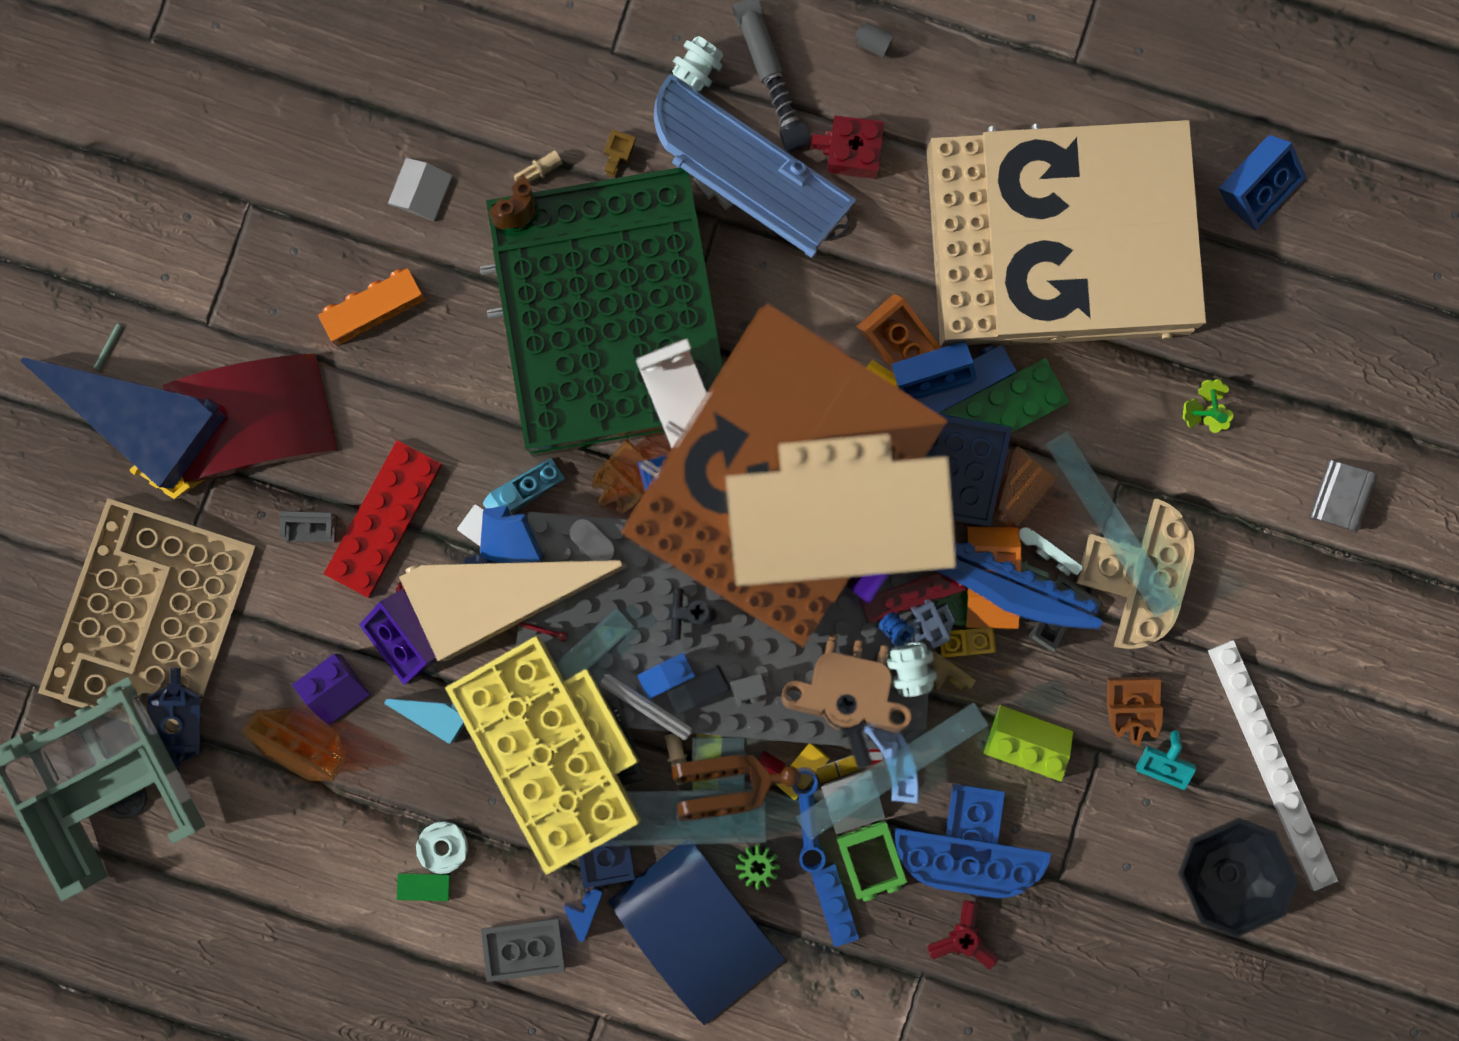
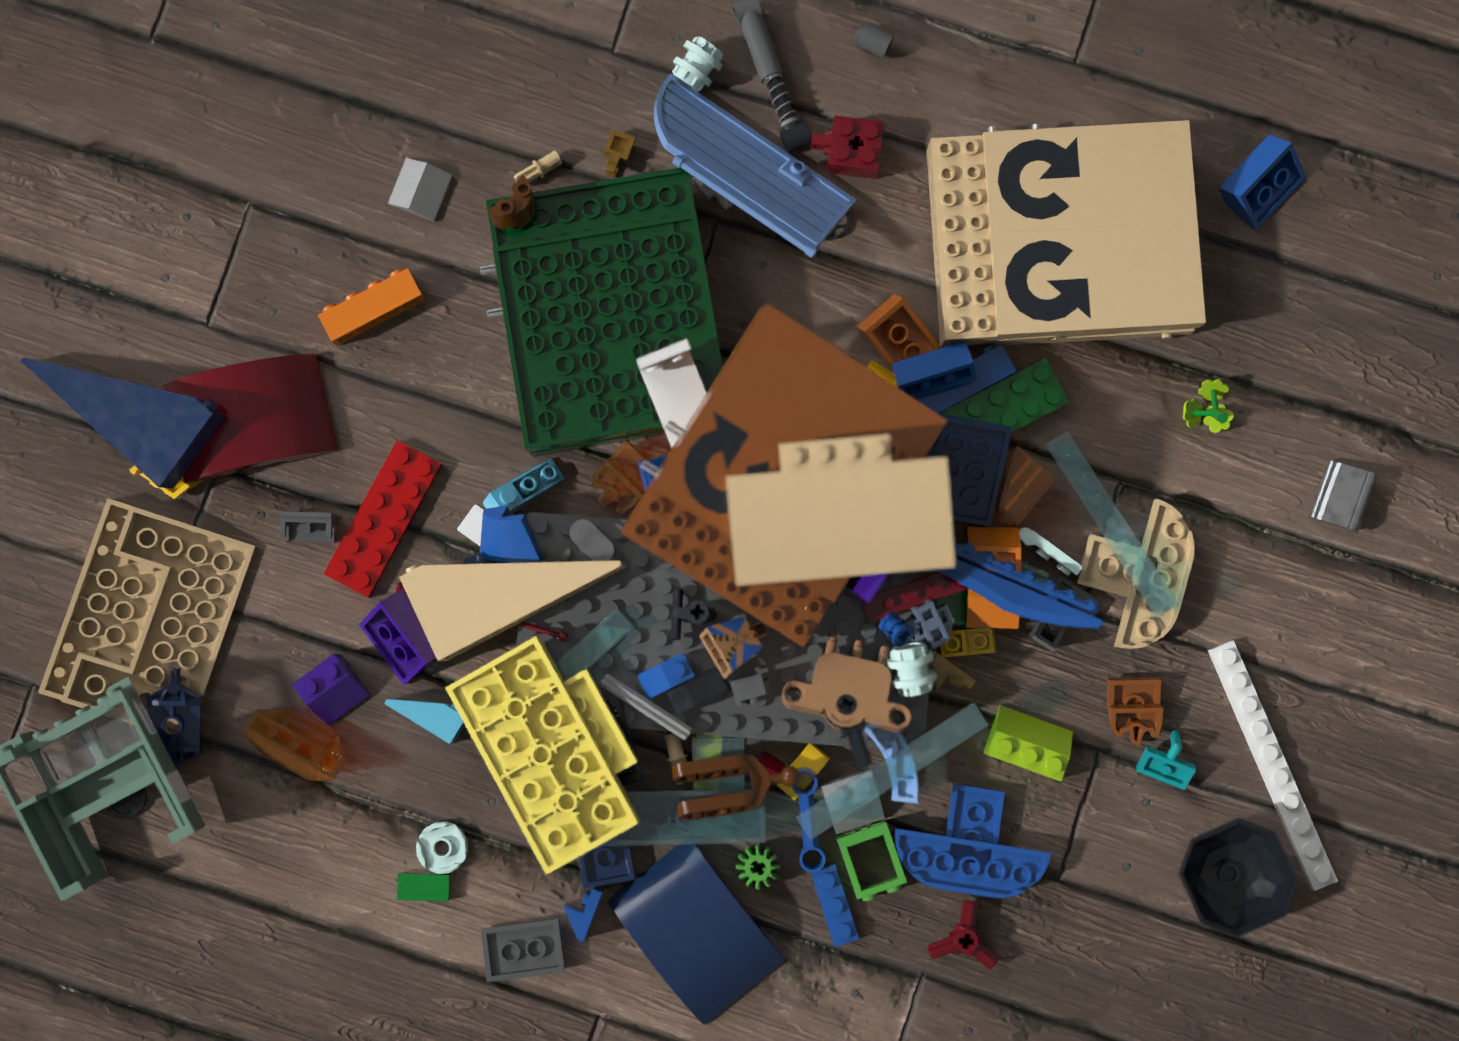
sand green piece [93,324,123,371] -> none
yellow sticker [816,749,883,783] -> none
none -> torso [699,617,767,679]

